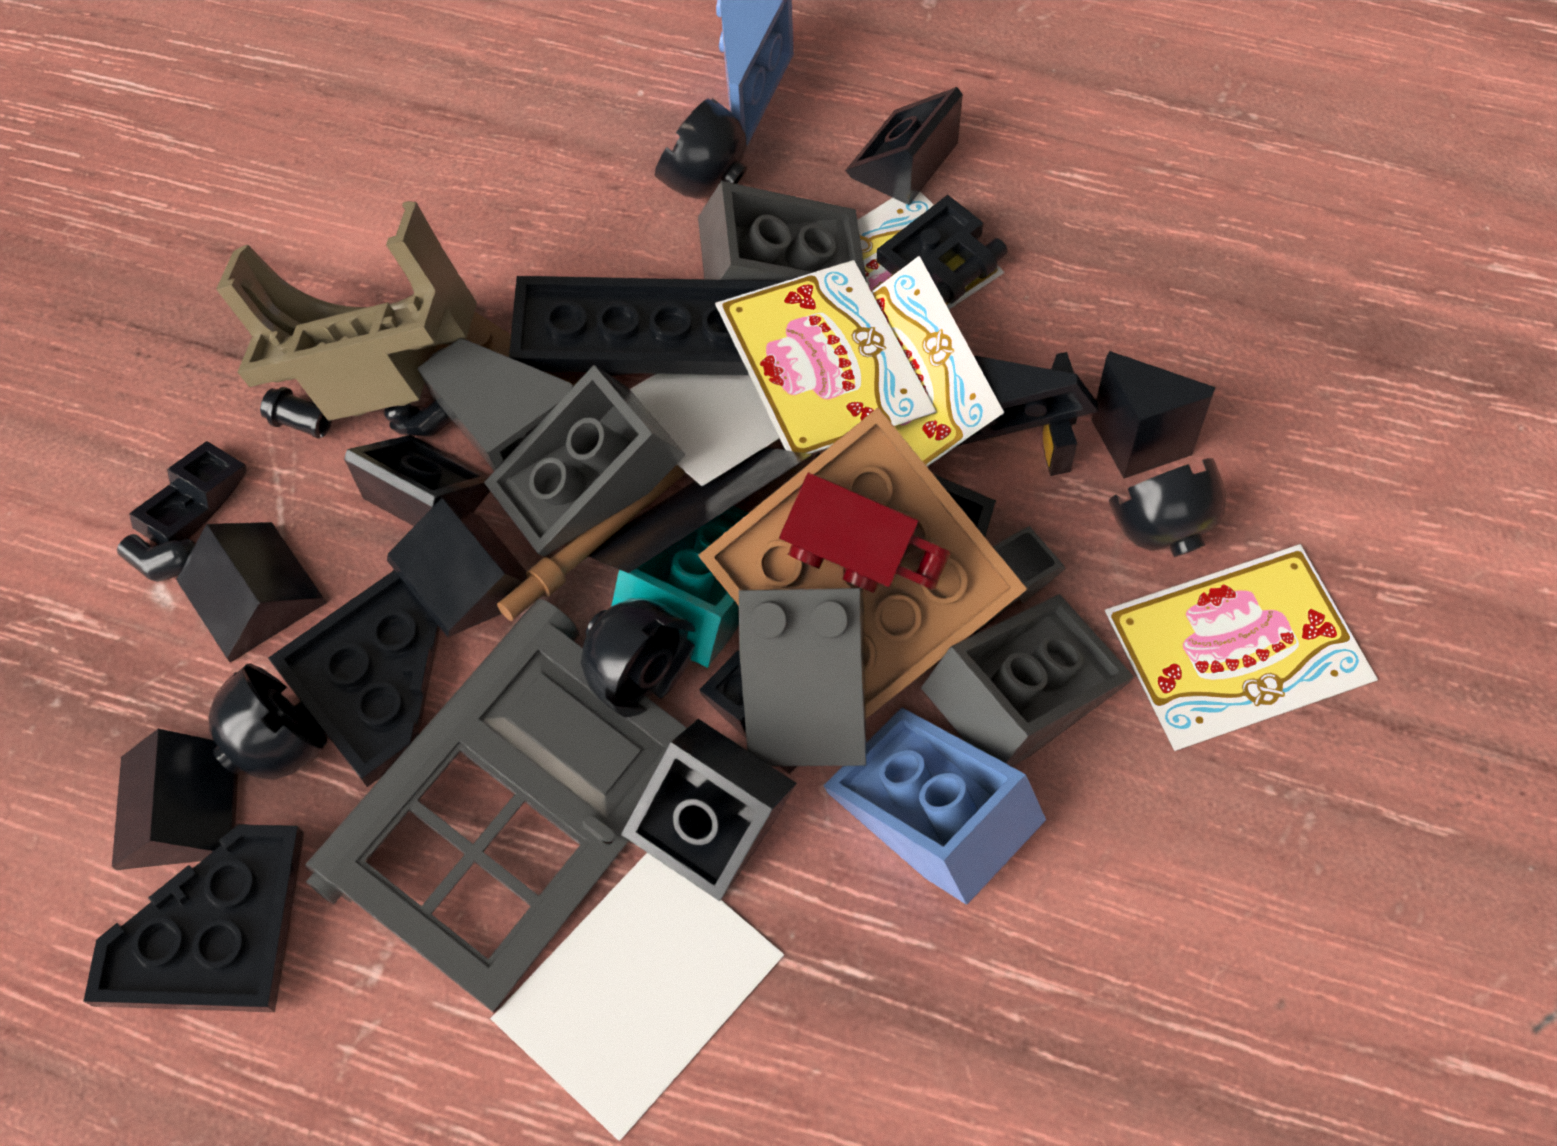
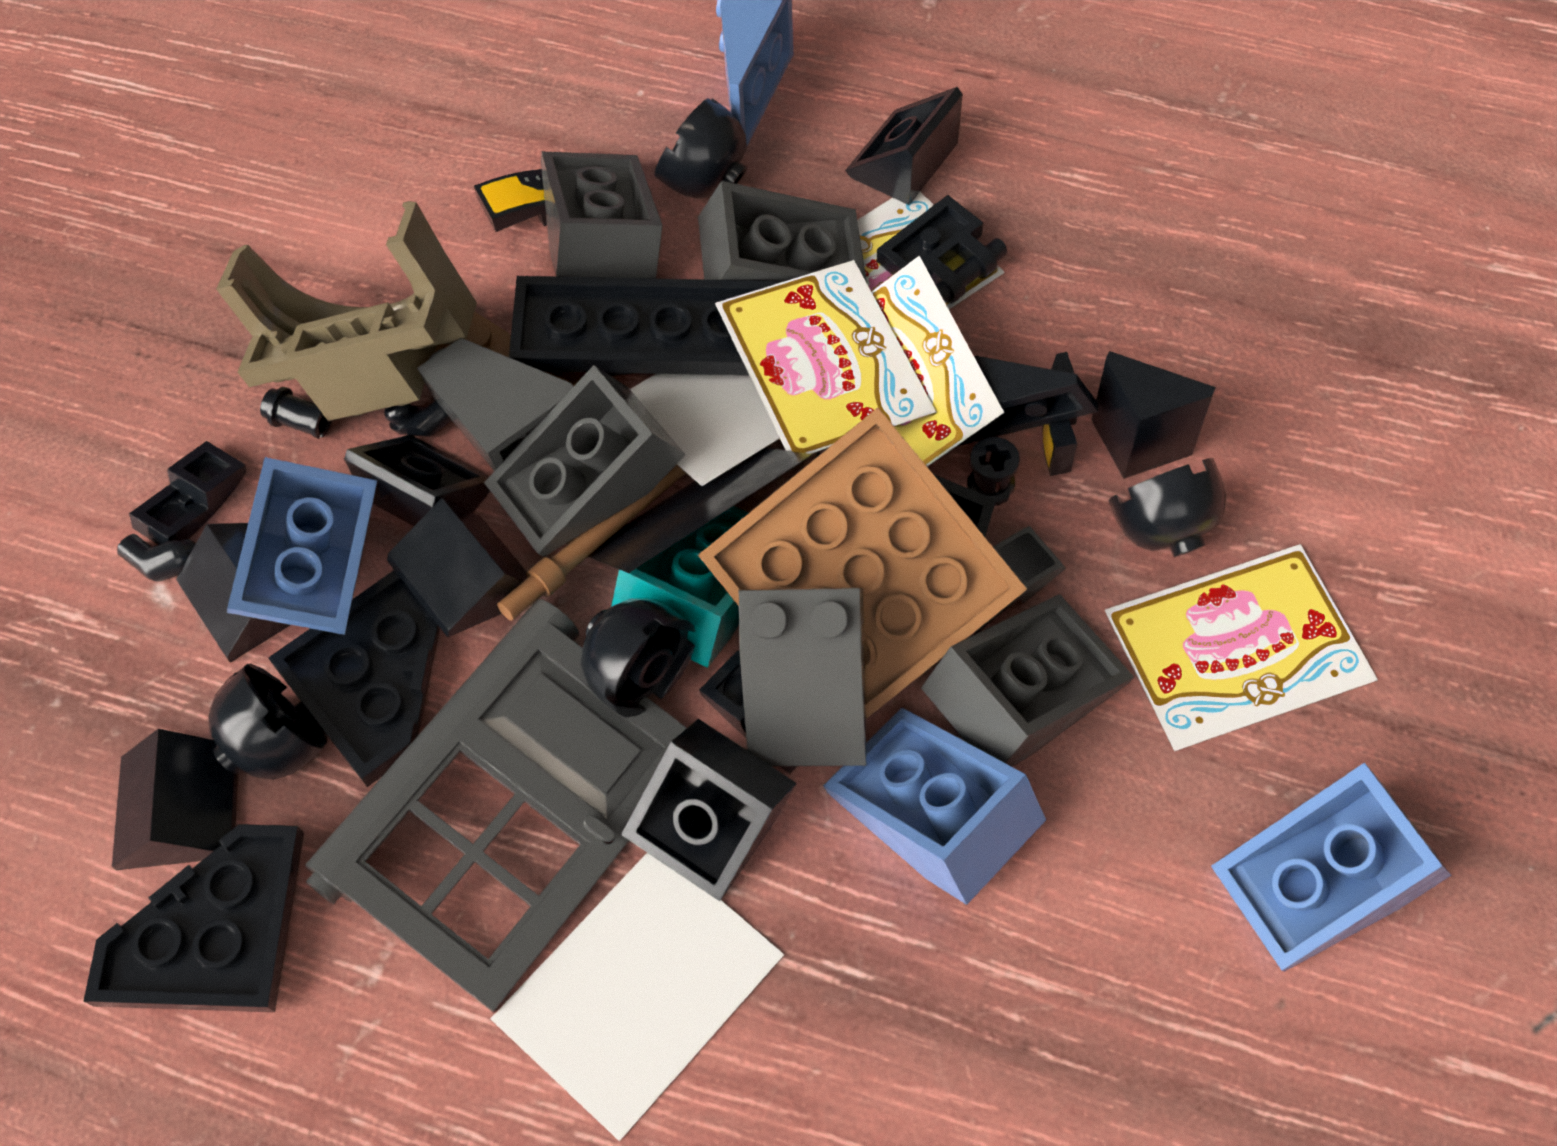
dark red brick [779,472,952,593] -> none
none -> medium blue slope [227,457,377,635]
none -> slope [474,169,547,232]
none -> dark grey slope [541,151,663,278]
none -> black bush [967,437,1020,506]
none -> medium blue slope [1211,763,1451,972]

